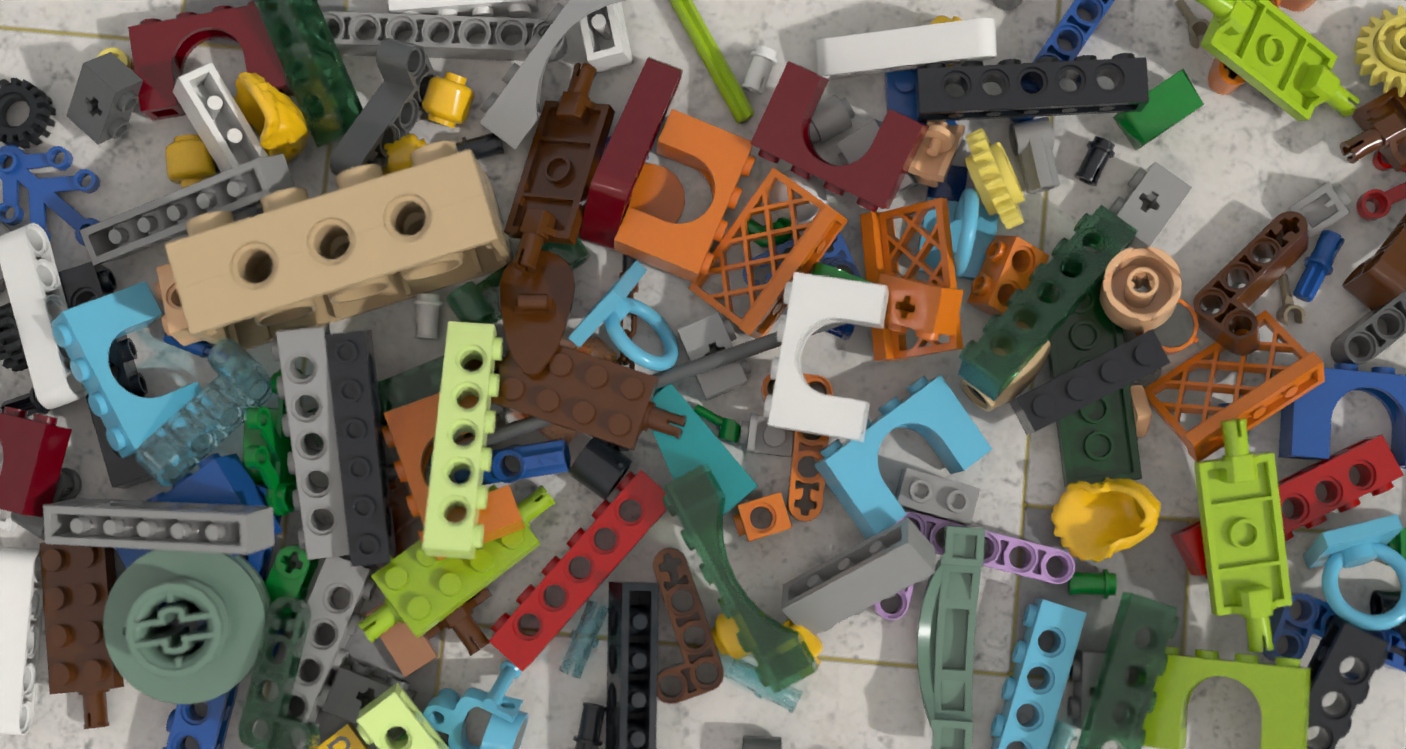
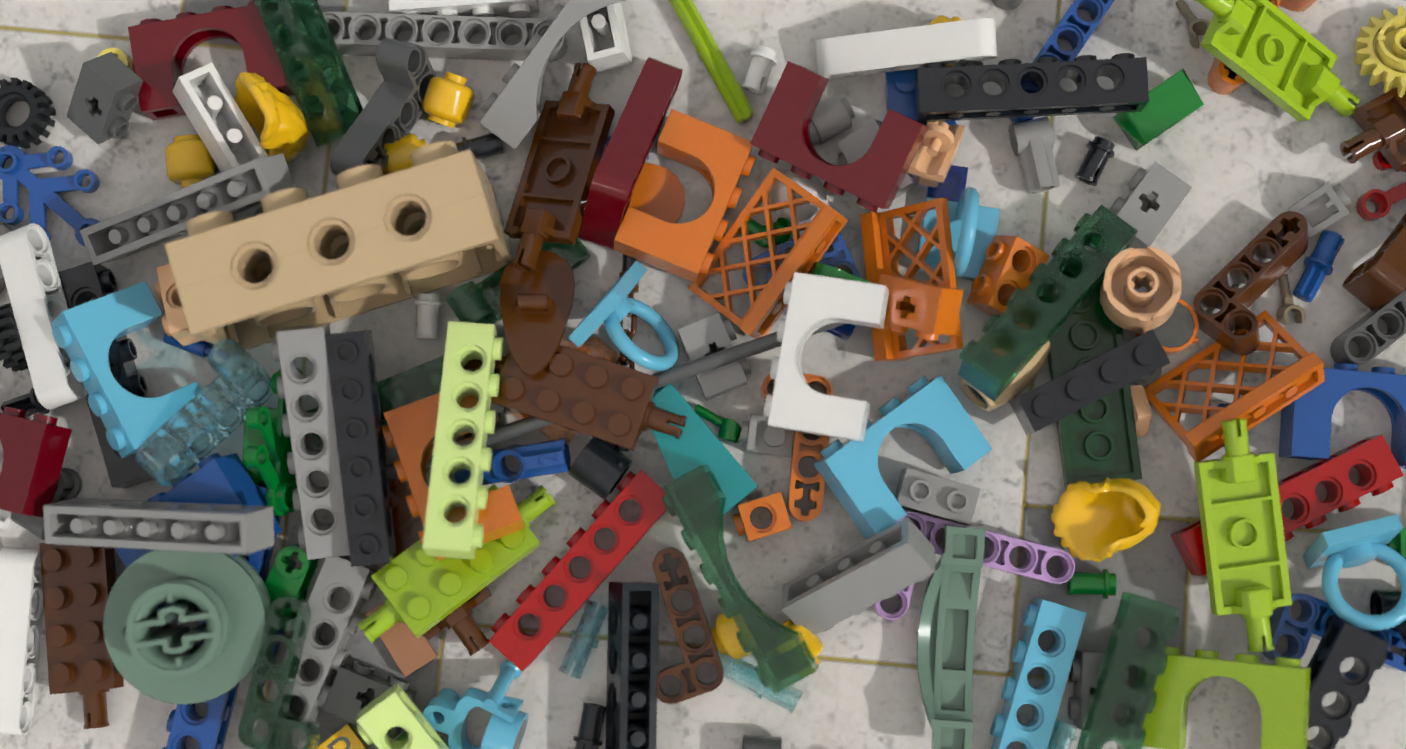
light yellow gear [964,128,1026,230] -> none

